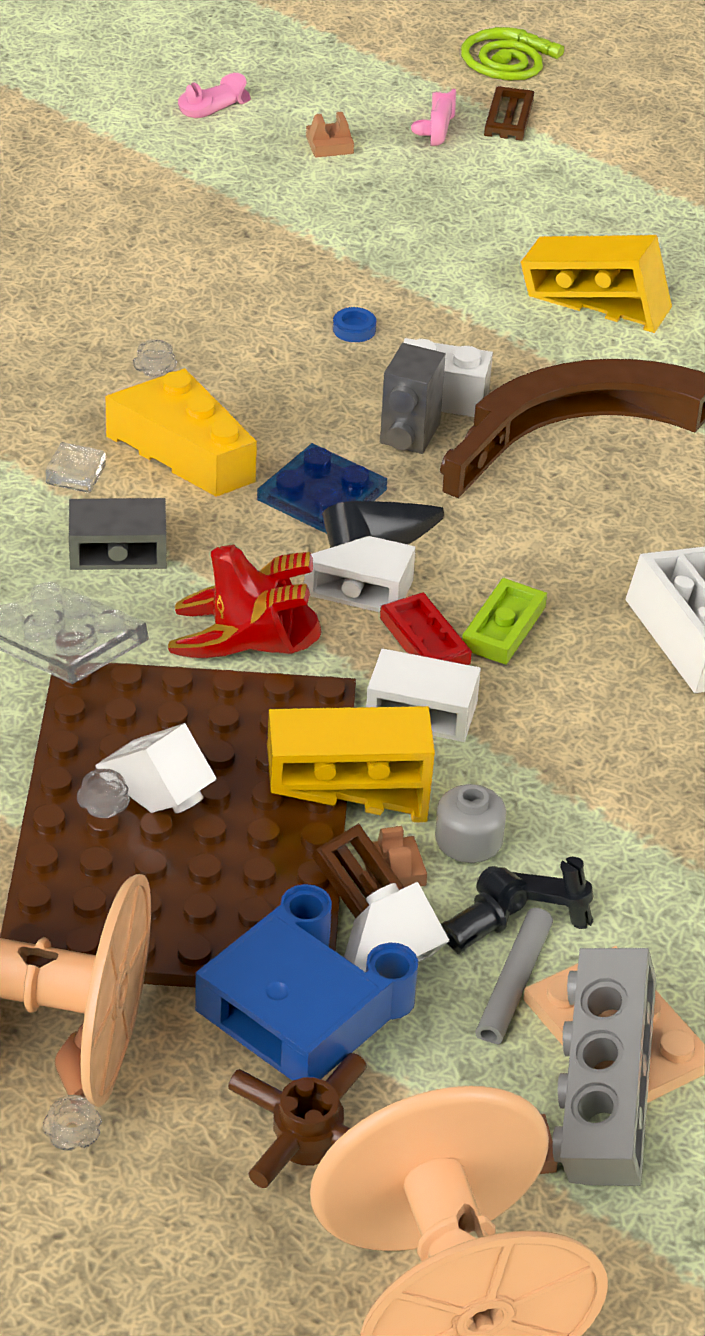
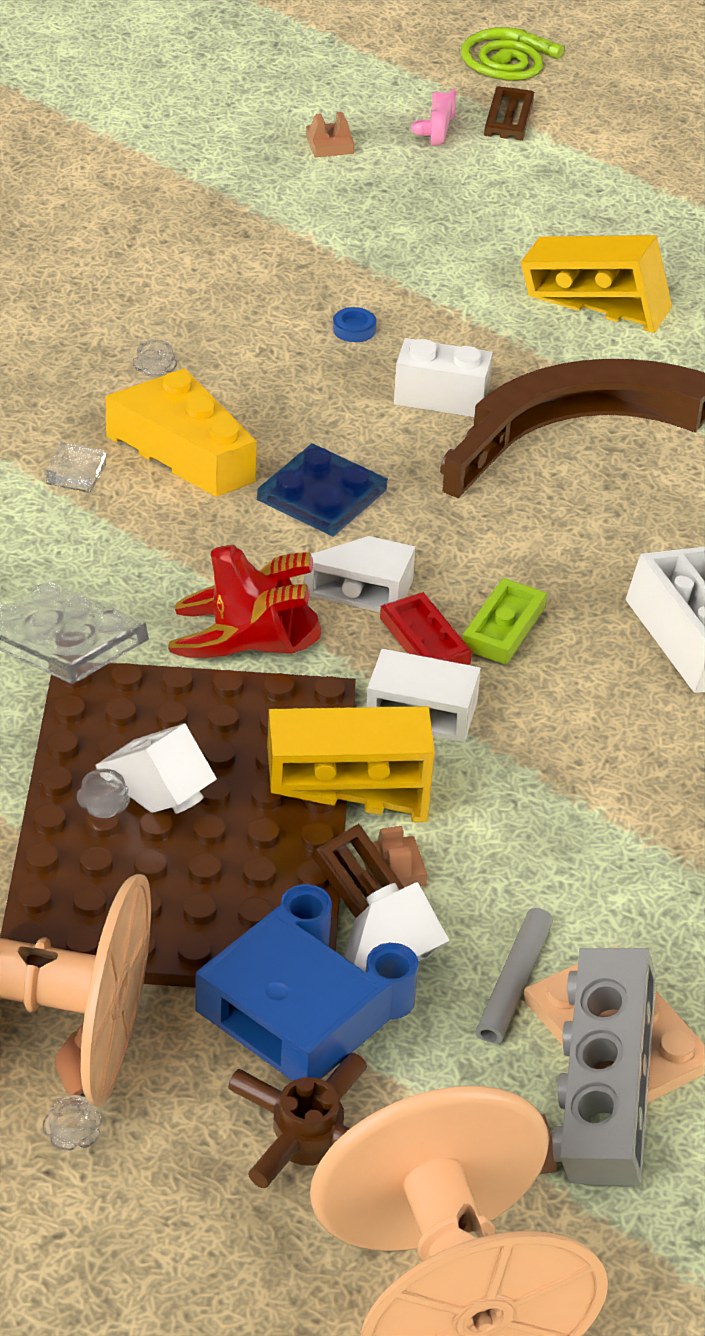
flat silver brick [69,498,167,570] -> none
bright pink piece [178,73,251,118] -> none
black piece [322,501,444,548] -> none
flat silver brick [380,342,446,454] -> none
light grey head [435,784,507,863] -> none
black pin [441,856,594,954] -> none

